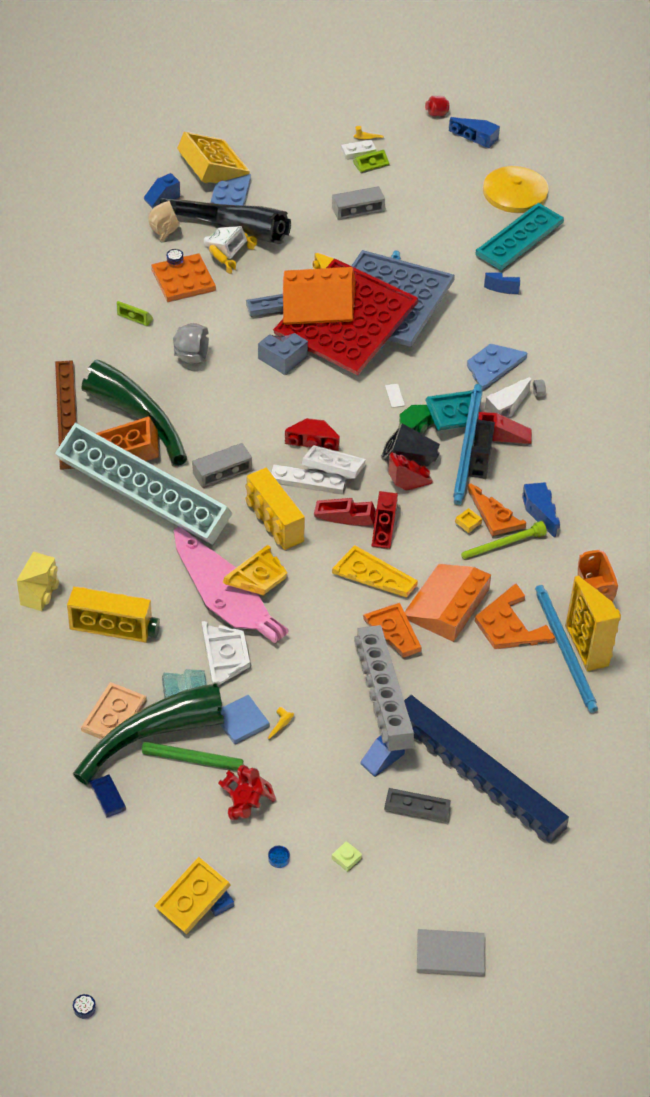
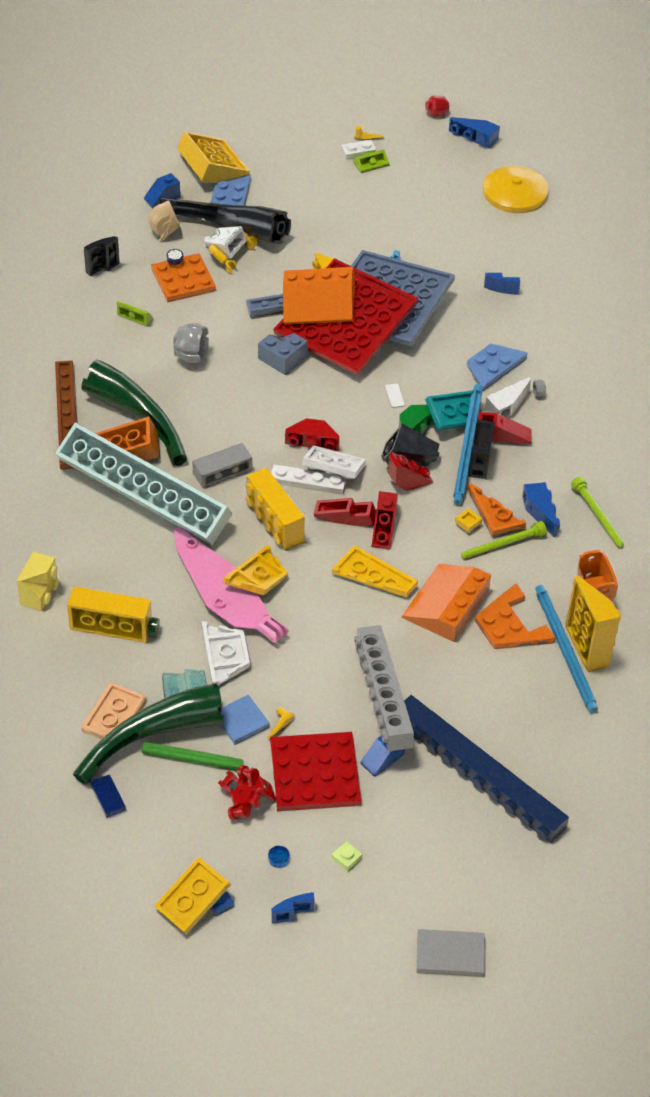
tile [73,994,96,1019] -> none
light grey brick [332,186,385,220] -> none
orange wing [363,603,422,658] -> none
dark grey plate [384,788,451,822] -> none
teal plate [475,203,564,270] -> none
none -> black slope [84,236,120,276]
none -> red plate [270,731,361,811]
none -> blue slope [271,892,315,923]
none -> lime piece [571,476,624,547]

